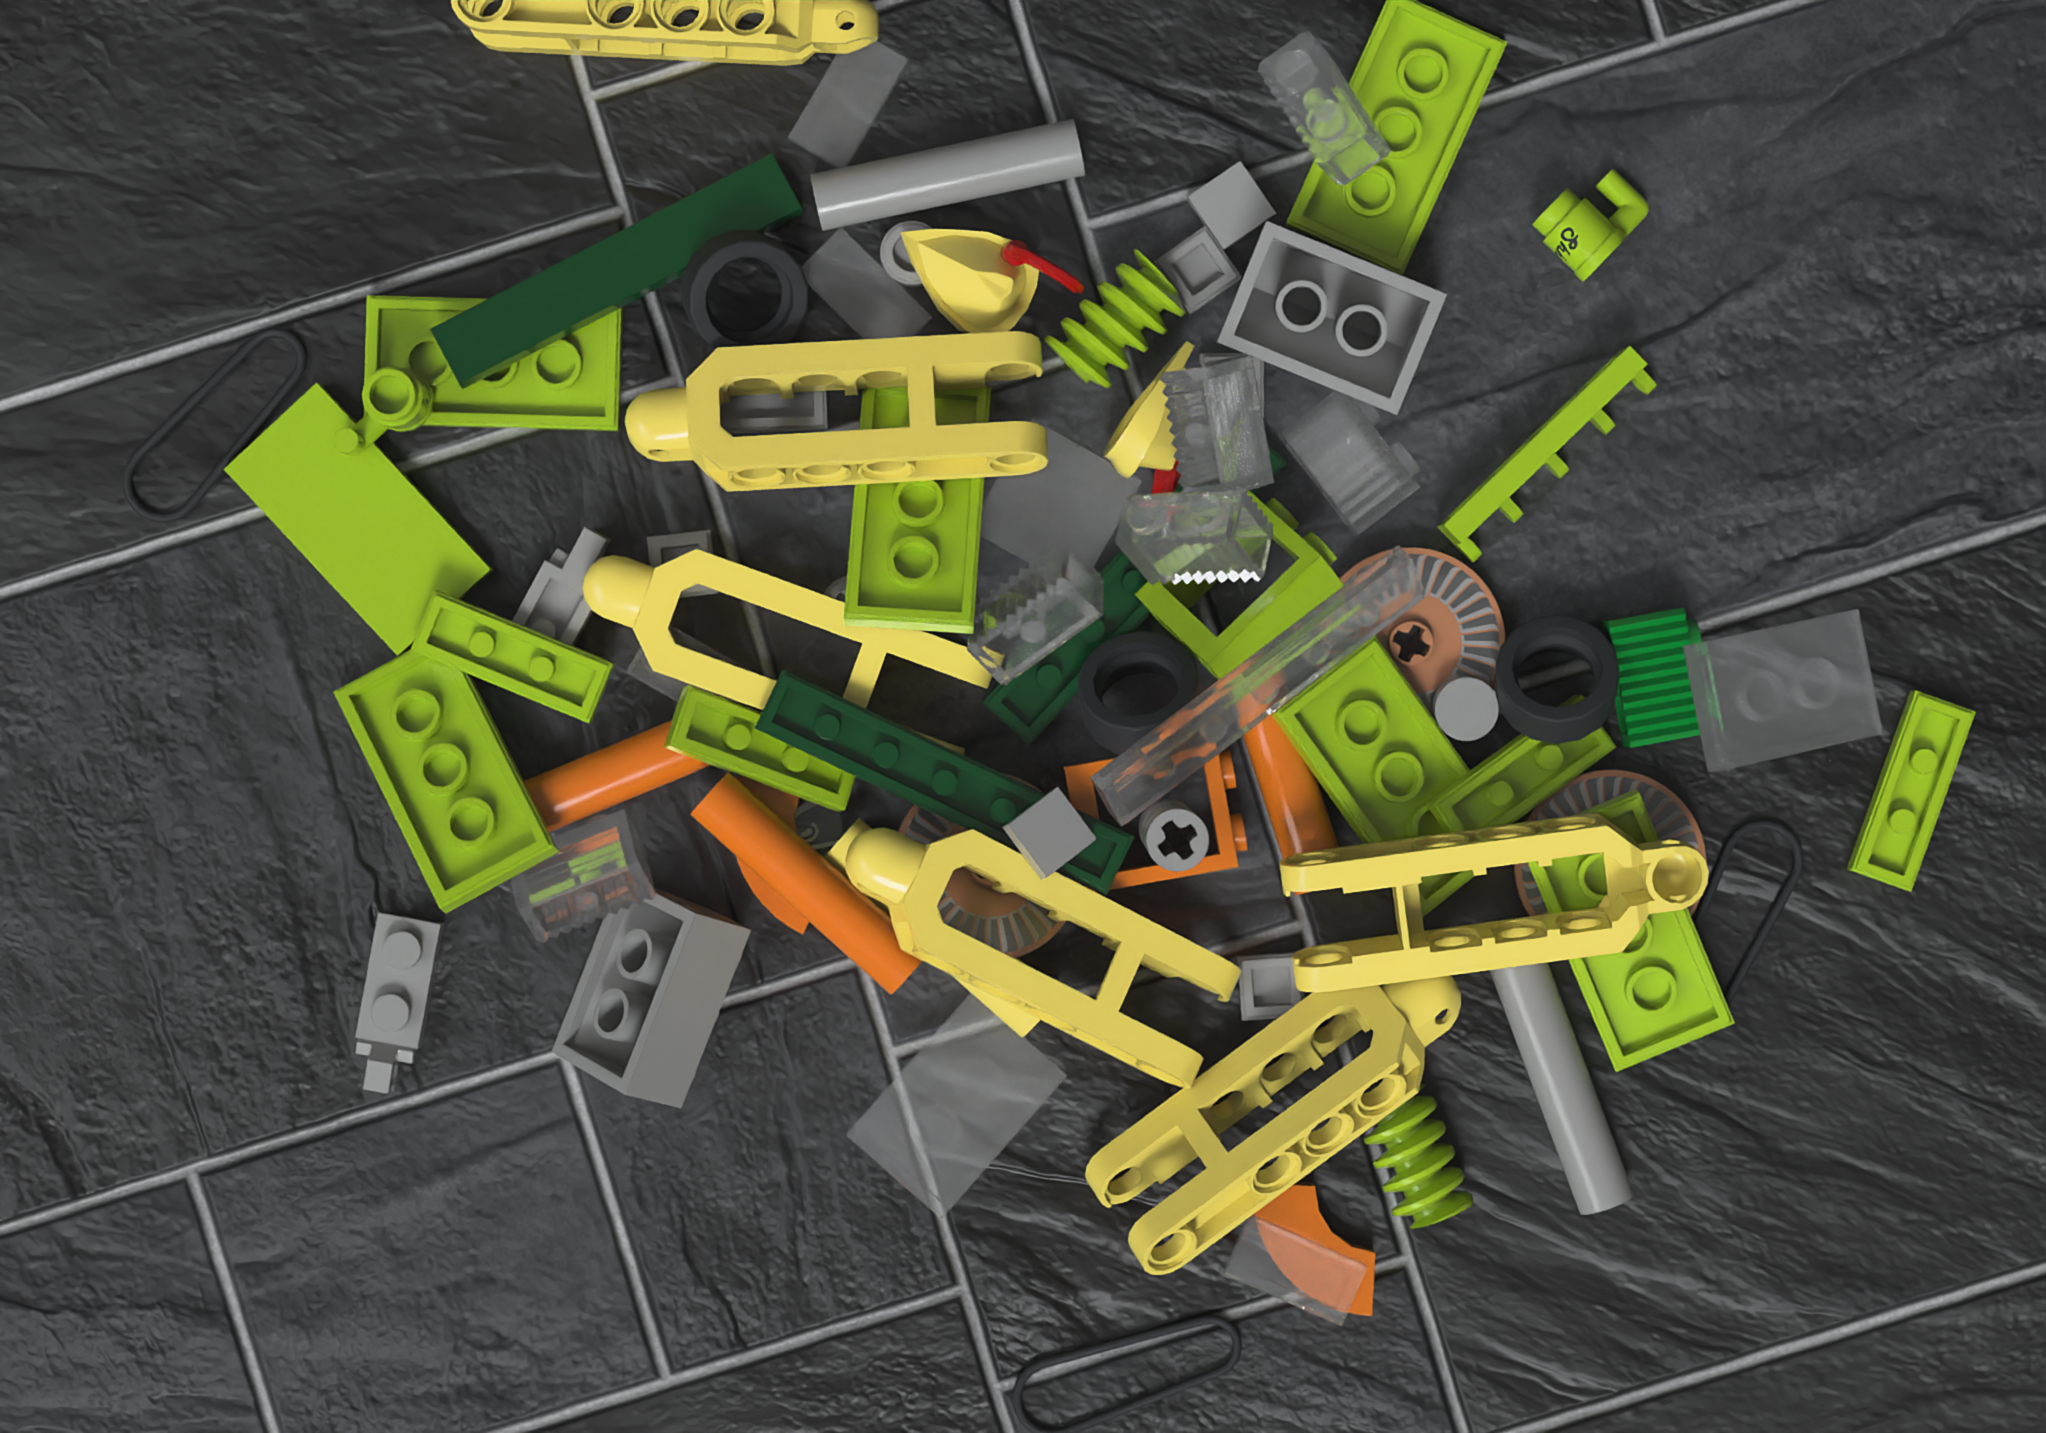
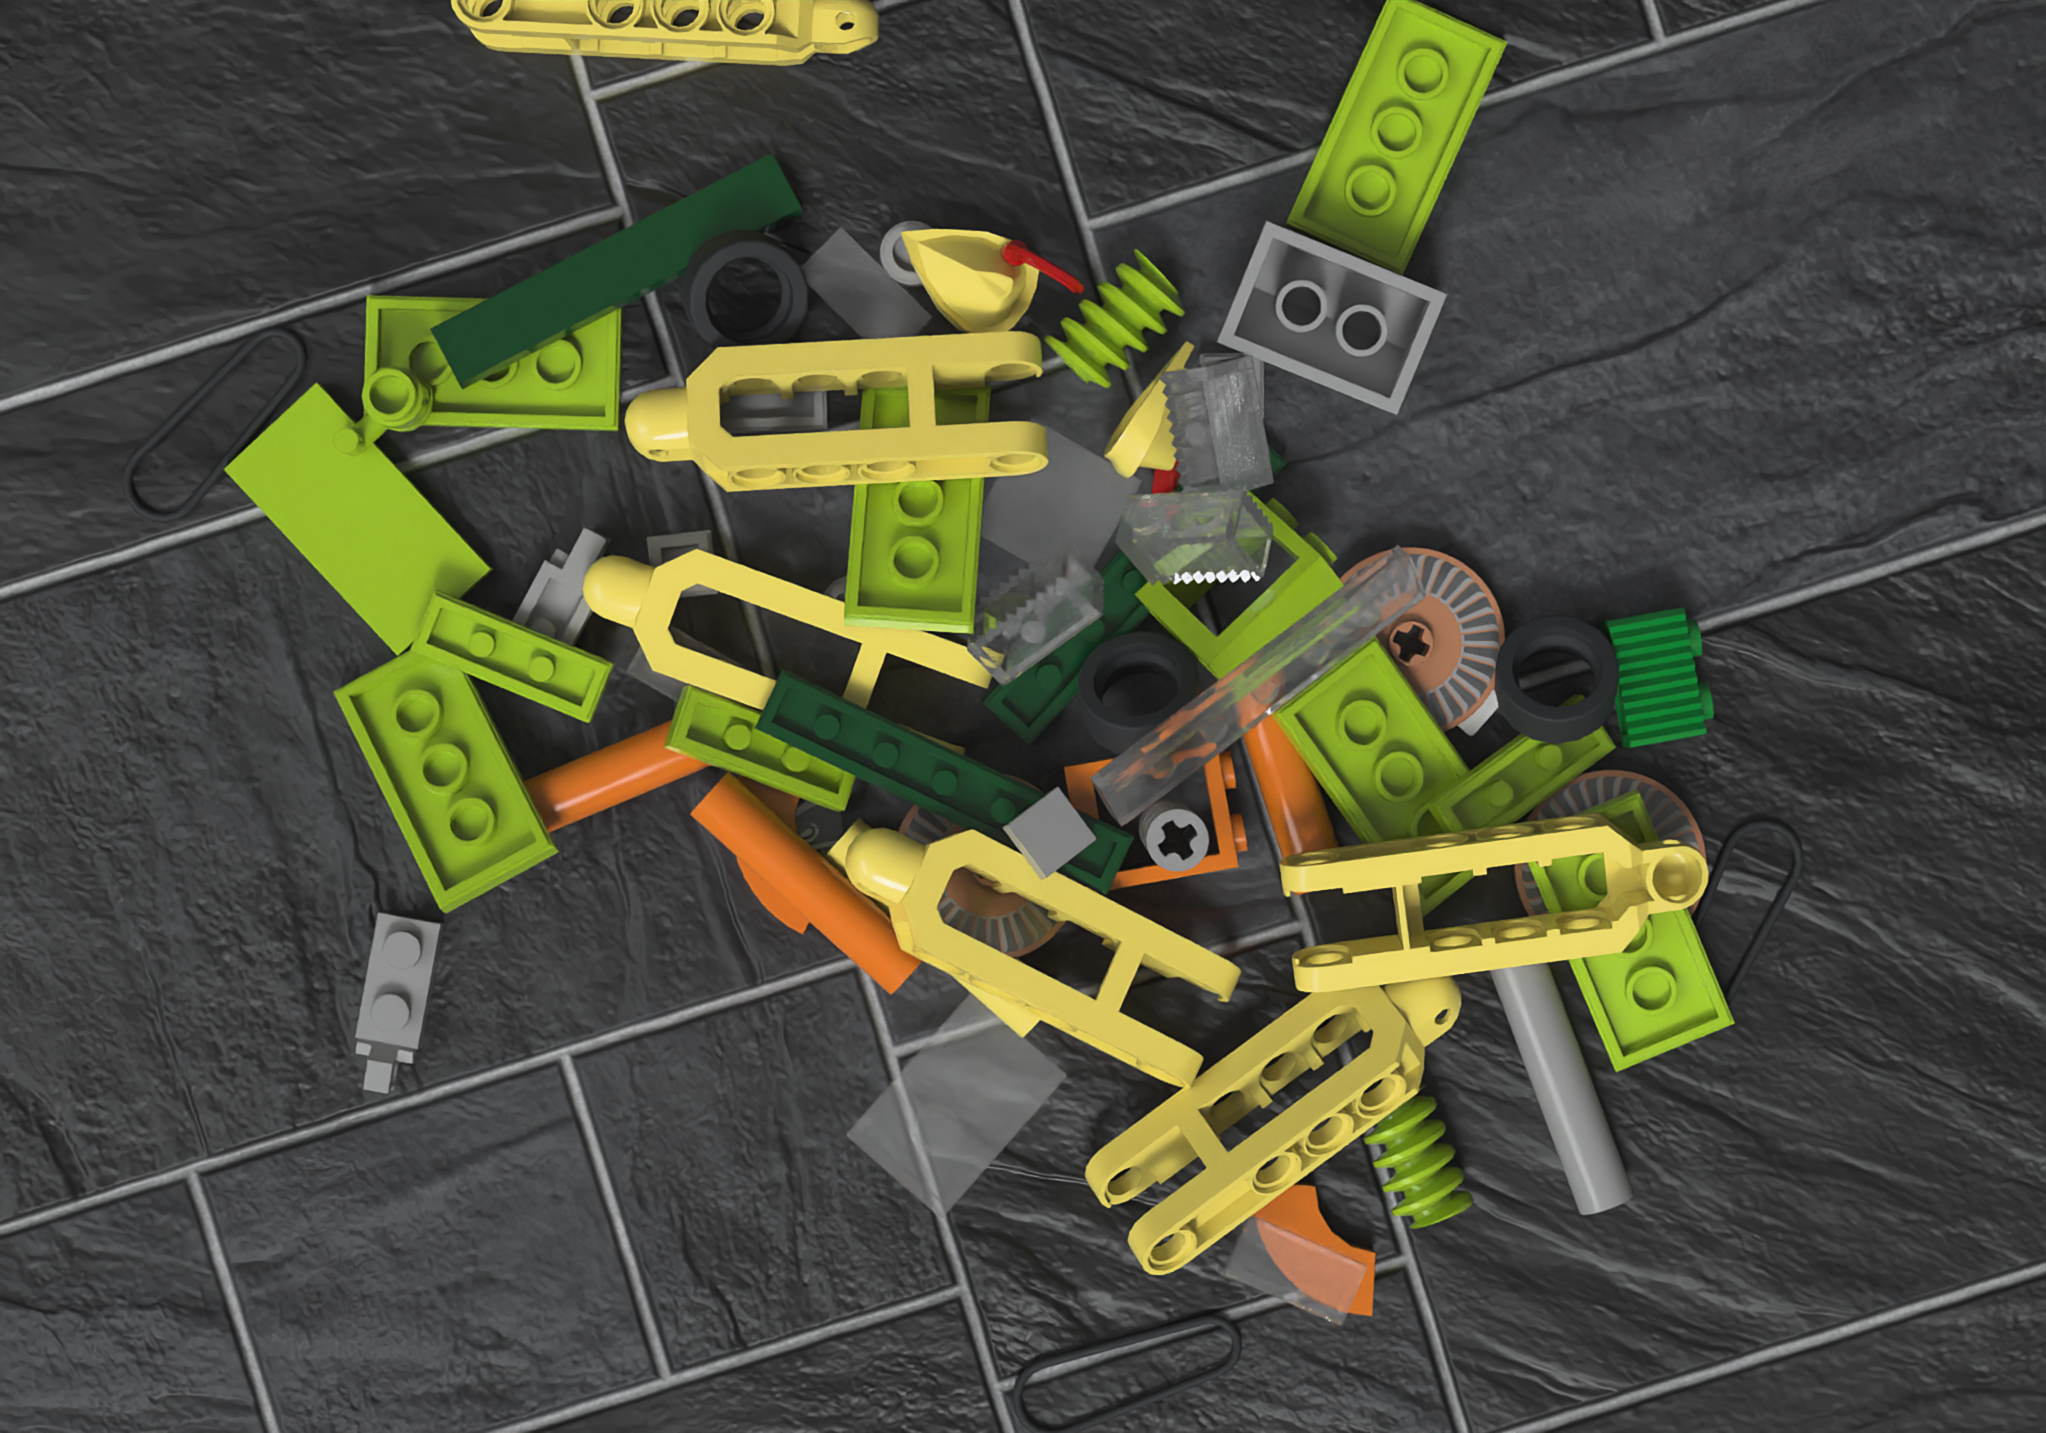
clear brick [511,809,656,943] -> none
light grey slope [552,875,751,1108] -> none
clear tile [788,41,908,168] -> none
light grey piece [810,119,1085,231] -> none
light grey tile [1153,225,1242,316] -> none
light grey tile [1187,161,1276,251] -> none
light grey tile [1236,951,1304,1021] -> none
clear brick [1257,31,1391,186] -> none
clear brick [1278,390,1420,537] -> none
light grey tile [1431,676,1499,741] -> none
lime hinge [1437,346,1657,563] -> none
lime piece [1532,169,1649,282] -> none
clear tile [1683,609,1883,772] -> none
lime tile [1847,690,1976,892] -> none

